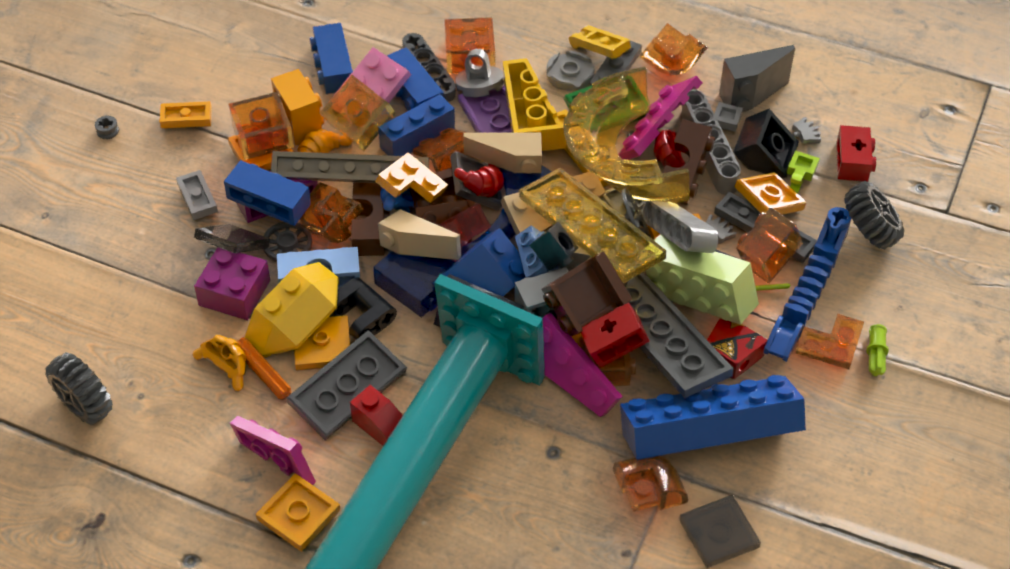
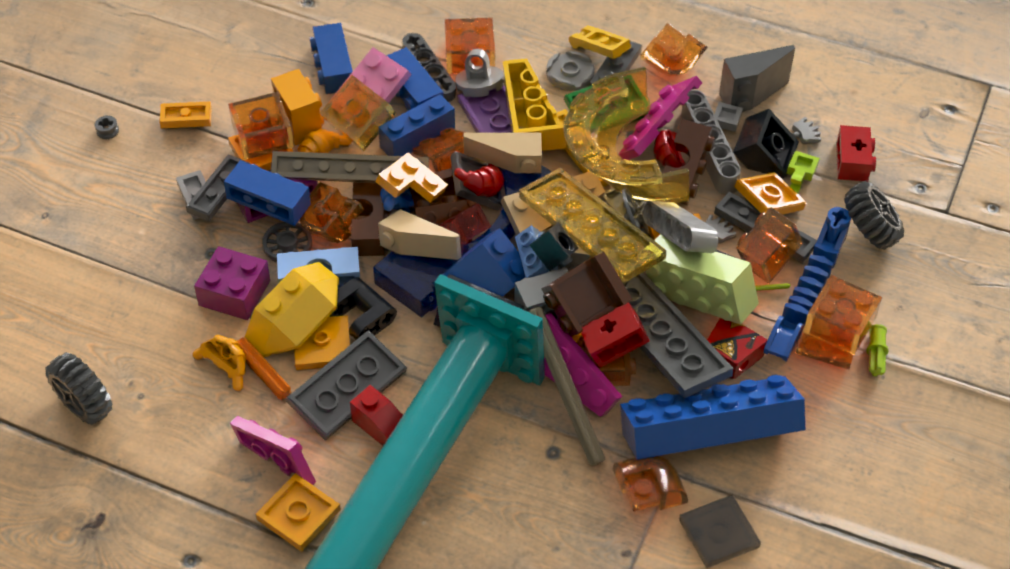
clear smoke tile [194,224,270,253] -> none
none -> dark grey tile [186,154,250,222]
none -> dark tan axle [529,307,605,466]
none -> clear orange brick [804,275,882,355]

